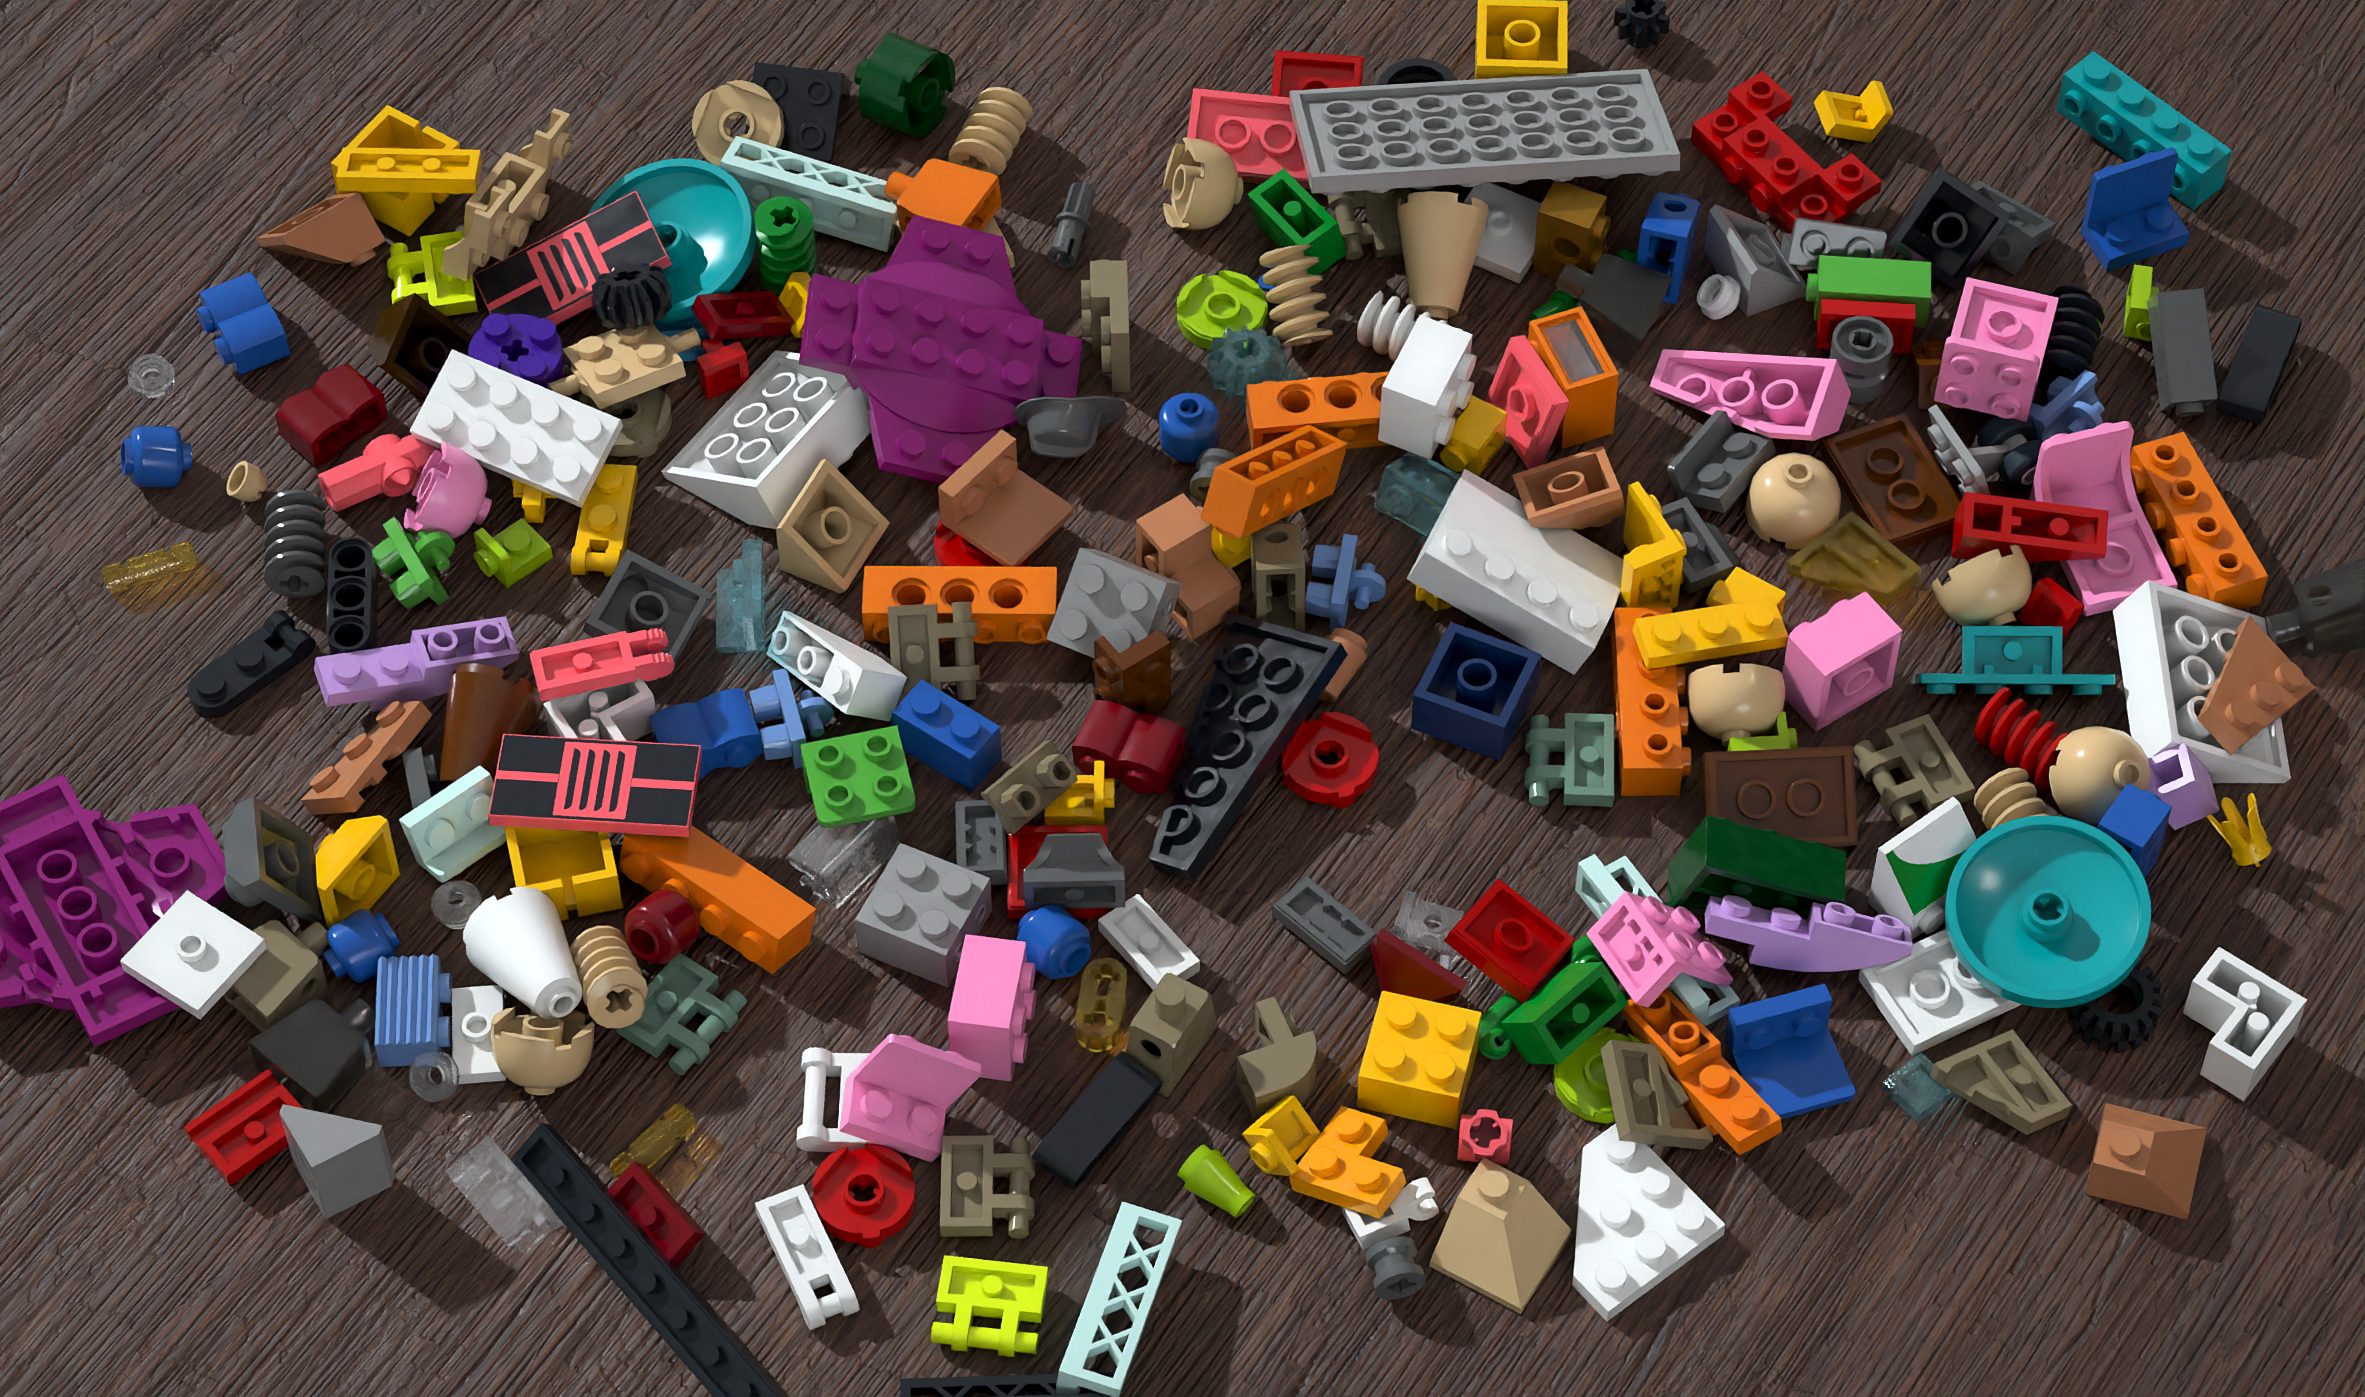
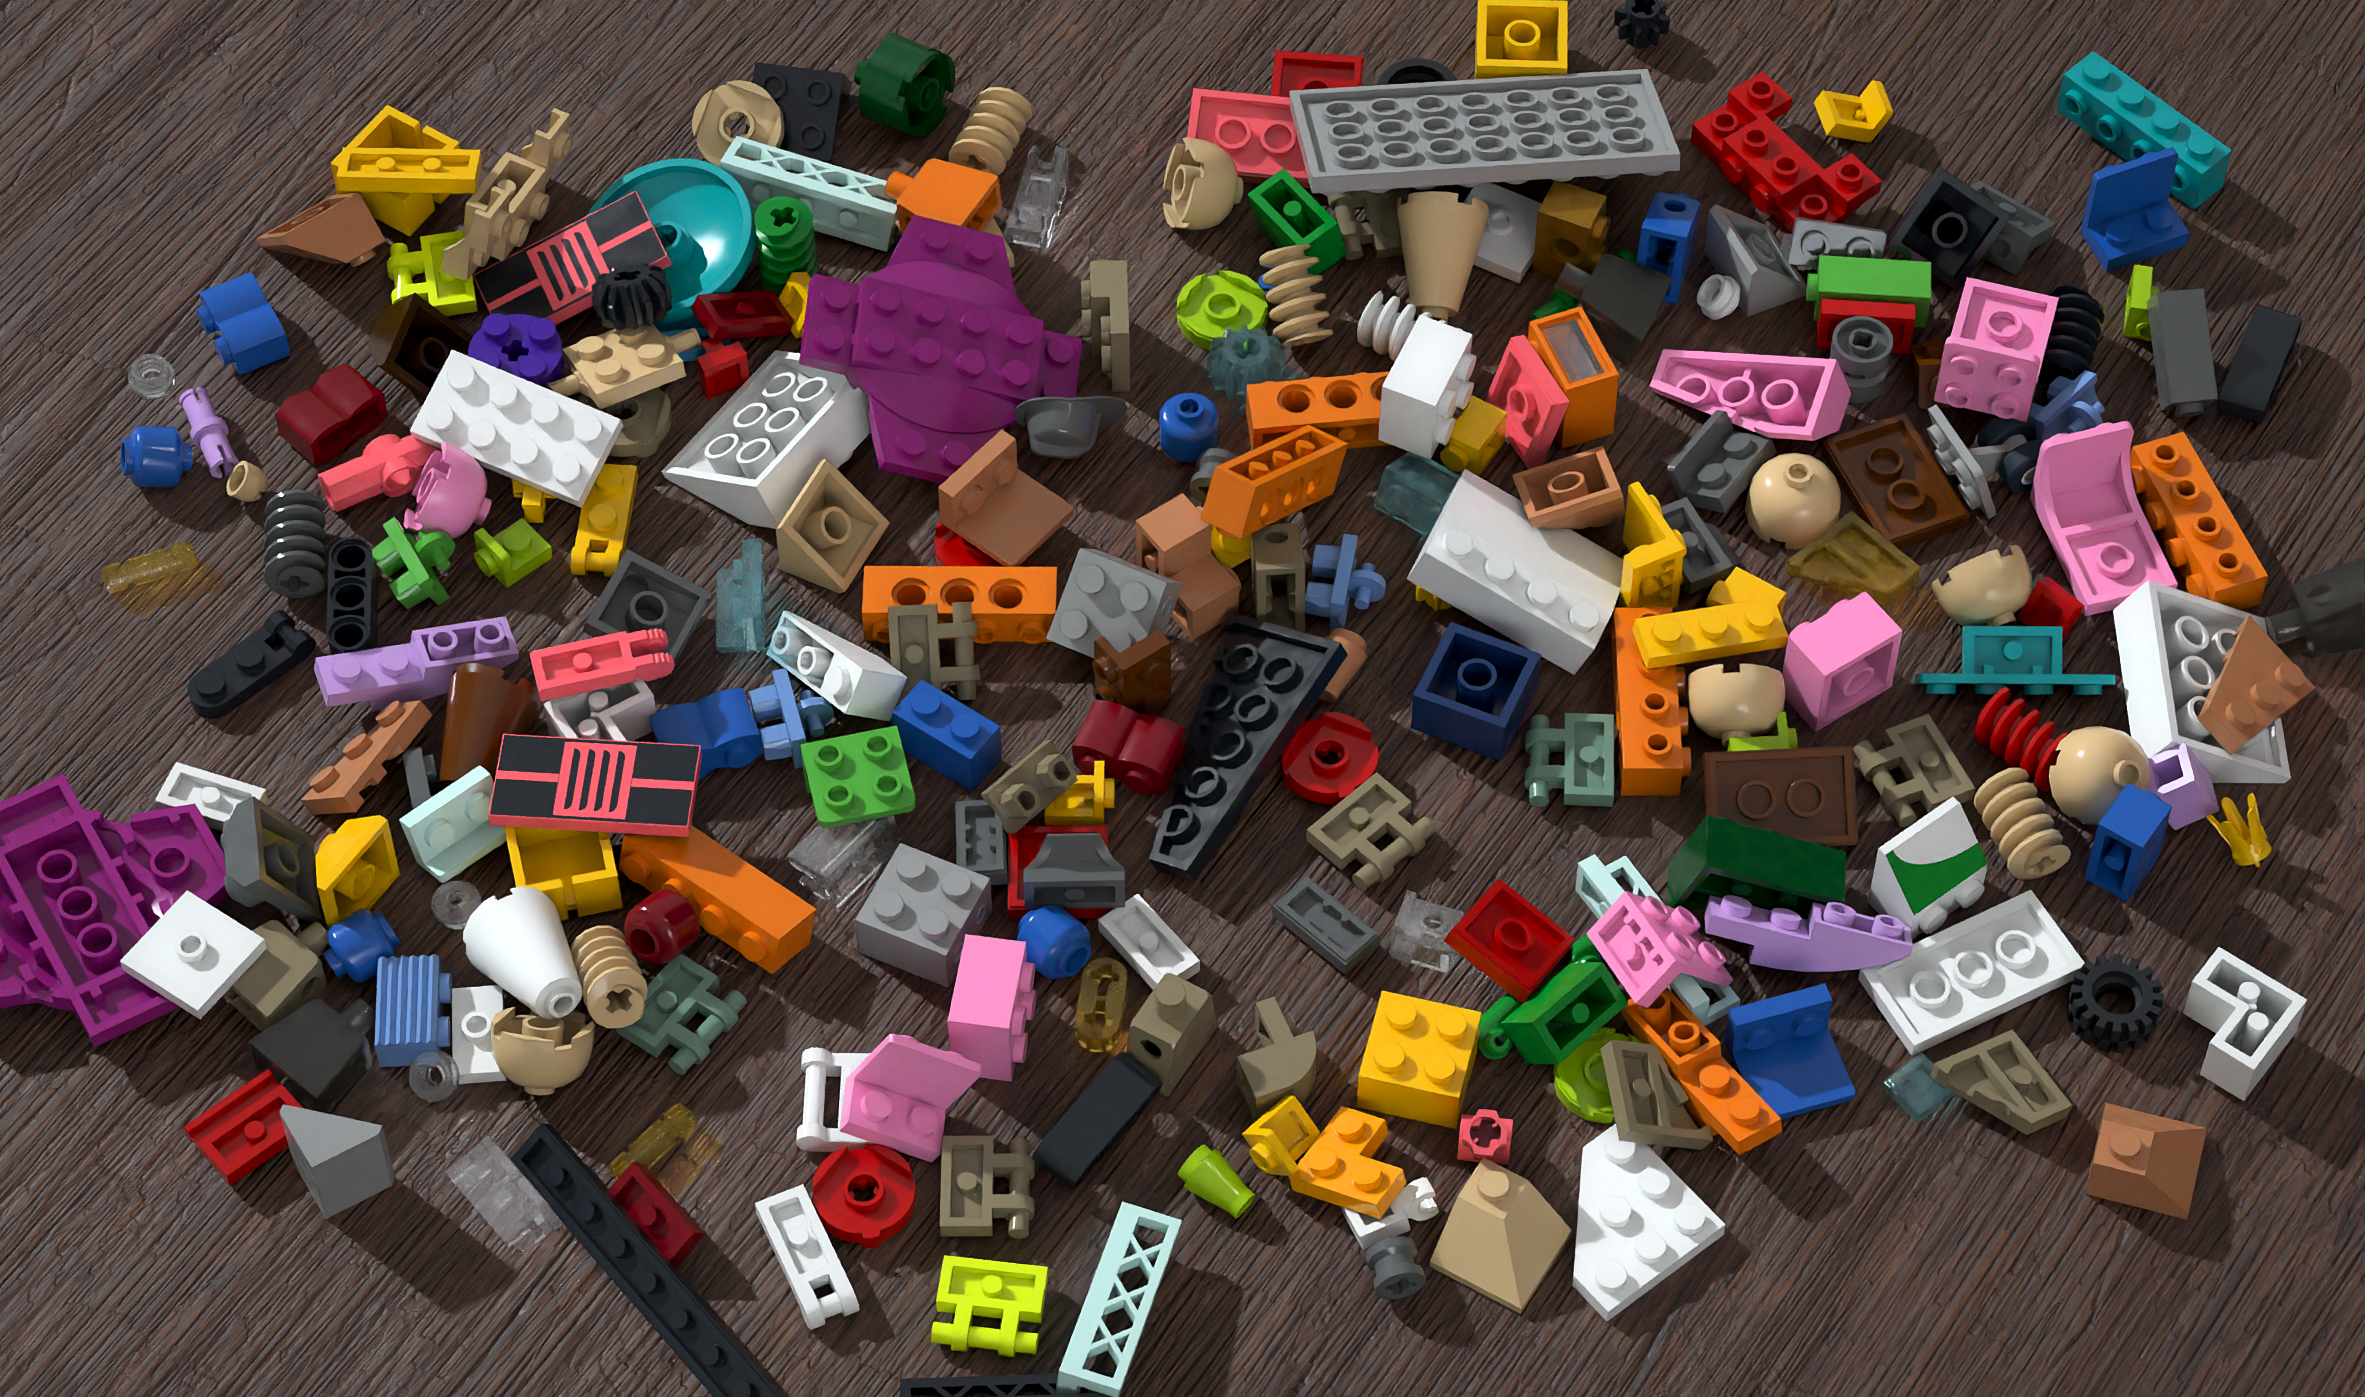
dark grey axle [1047,182,1096,268] -> none
dark red slope [1370,927,1467,1003] -> none
teal dish [1945,816,2151,1008] -> none
red slope [1952,492,2109,562] -> none
none -> white plate [155,762,268,831]
none -> lavender pin [179,387,239,478]
none -> clear hinge [1003,146,1069,249]
none -> dark tan plate [1306,772,1436,891]

